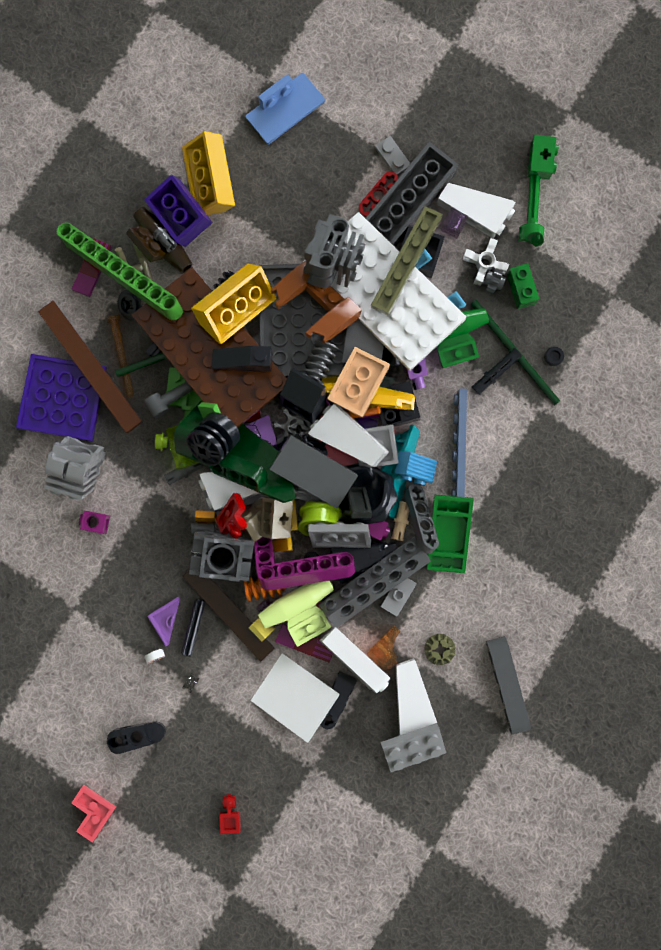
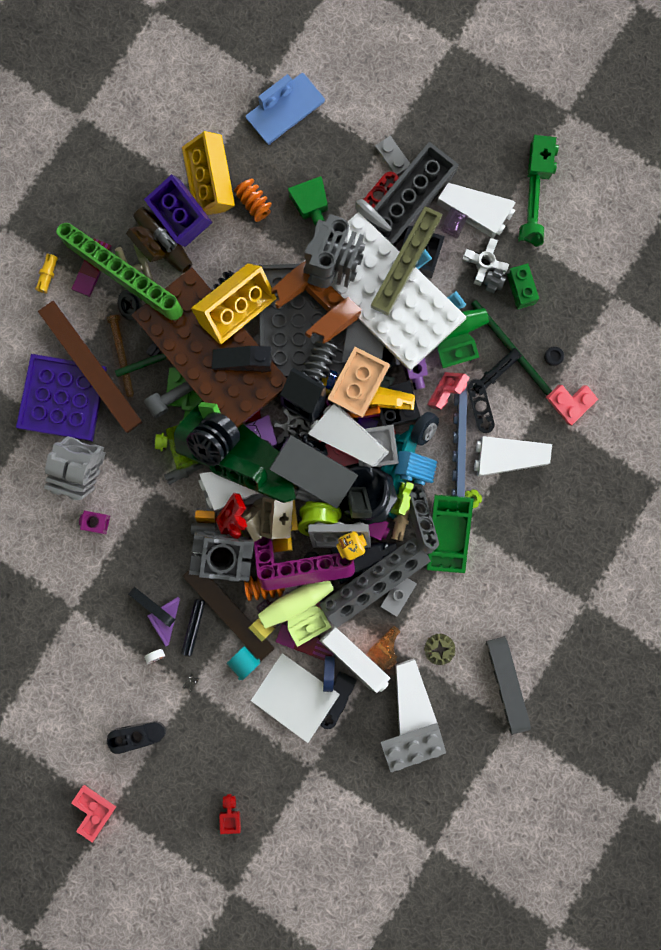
none -> yellow pin [35,254,58,294]
none -> black beam [128,587,176,627]
none -> teal piece [226,646,260,681]
none -> orange piece [234,179,272,222]
none -> green torso [288,176,328,226]
none -> dark blue beam [323,656,335,692]
none -> clear blue tile [326,370,338,391]
none -> yellow head [336,531,367,561]
none -> light grey piece [355,199,392,232]
none -> lime plate [390,482,414,515]
none -> black wheel [411,412,439,445]
none -> coral plate [427,372,470,410]
none -> lime plate [465,489,482,508]
none -> black beam [467,378,495,433]
none -> white slope [474,436,552,476]
none -> coral plate [546,385,598,426]

